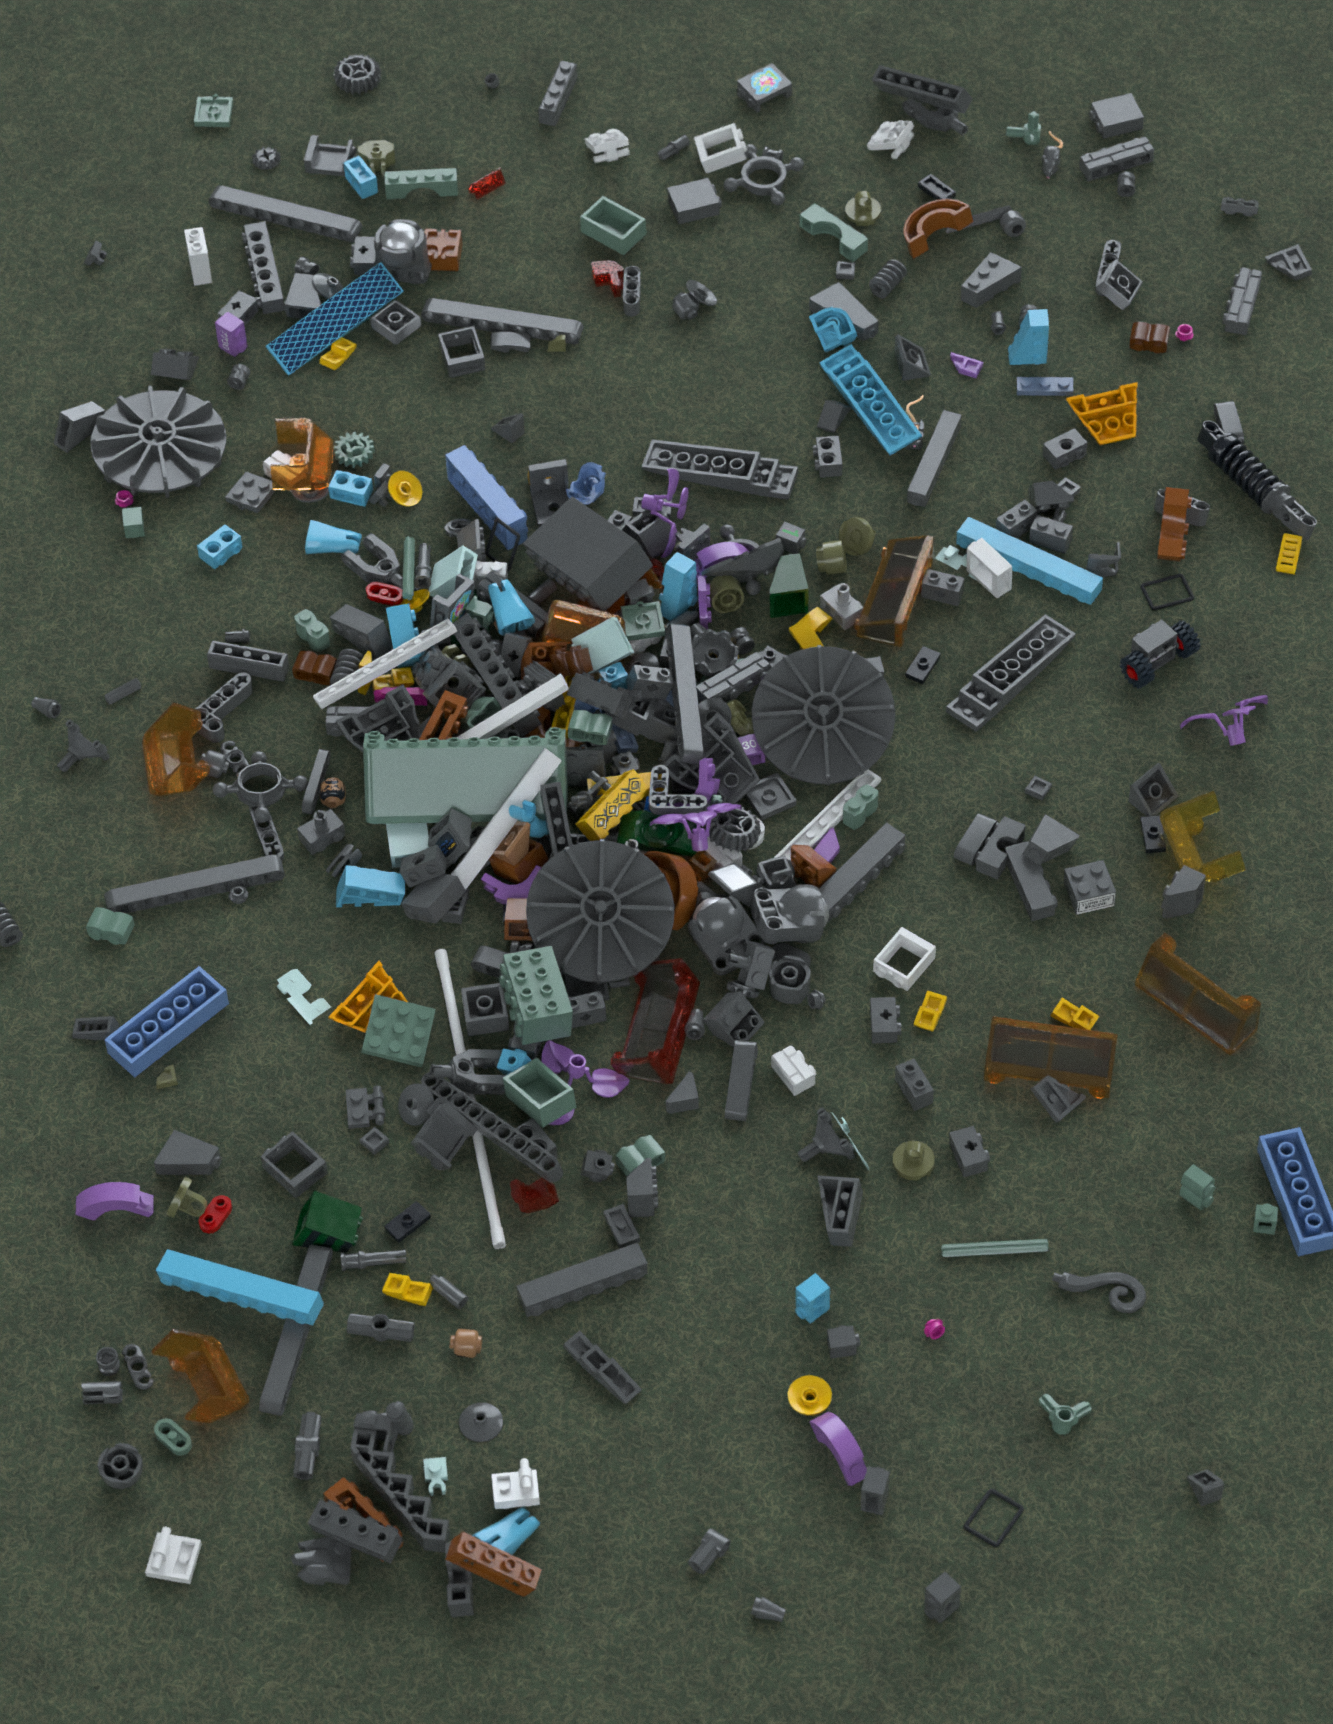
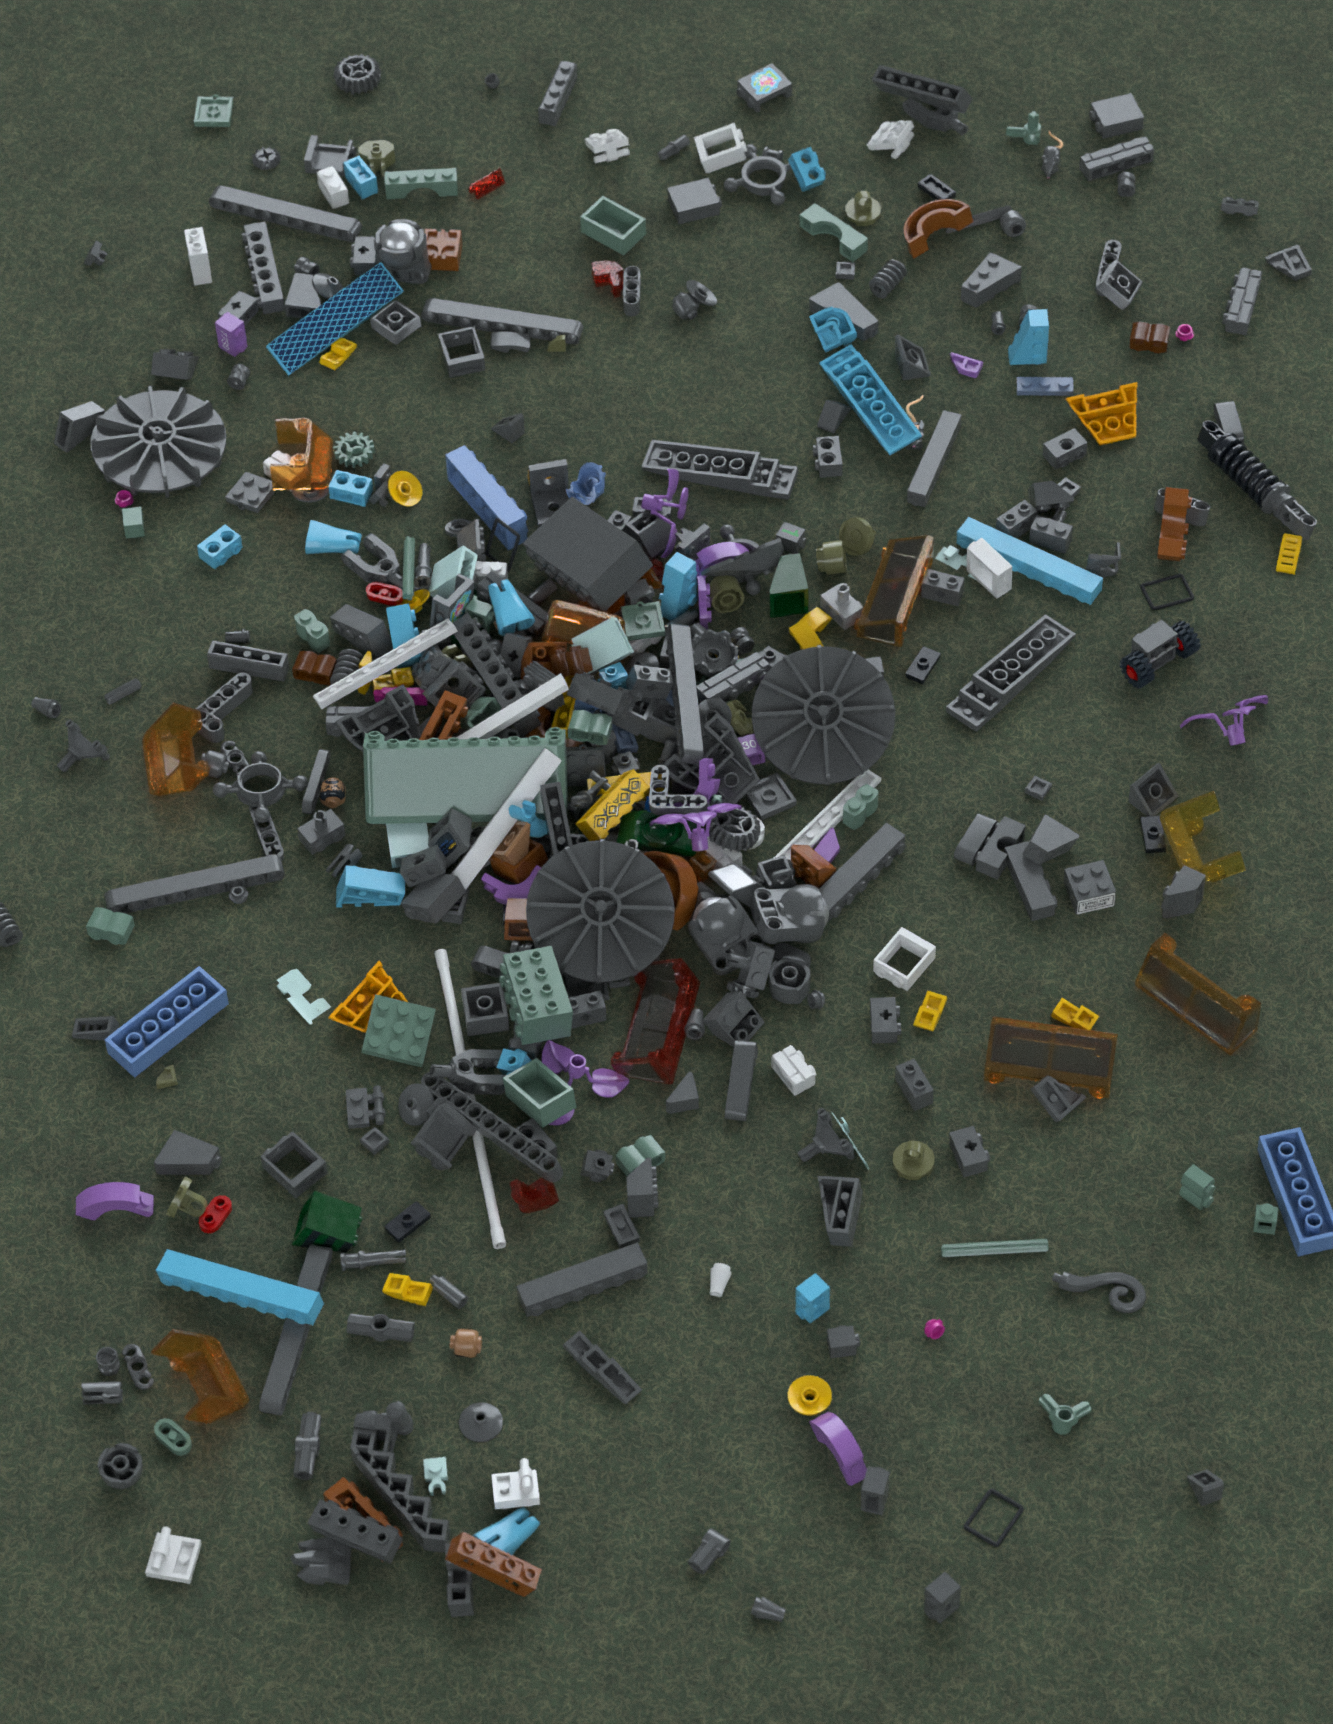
none -> white brick [317,167,349,209]
none -> white cone [709,1263,732,1297]
none -> medium azure brick [788,147,826,192]

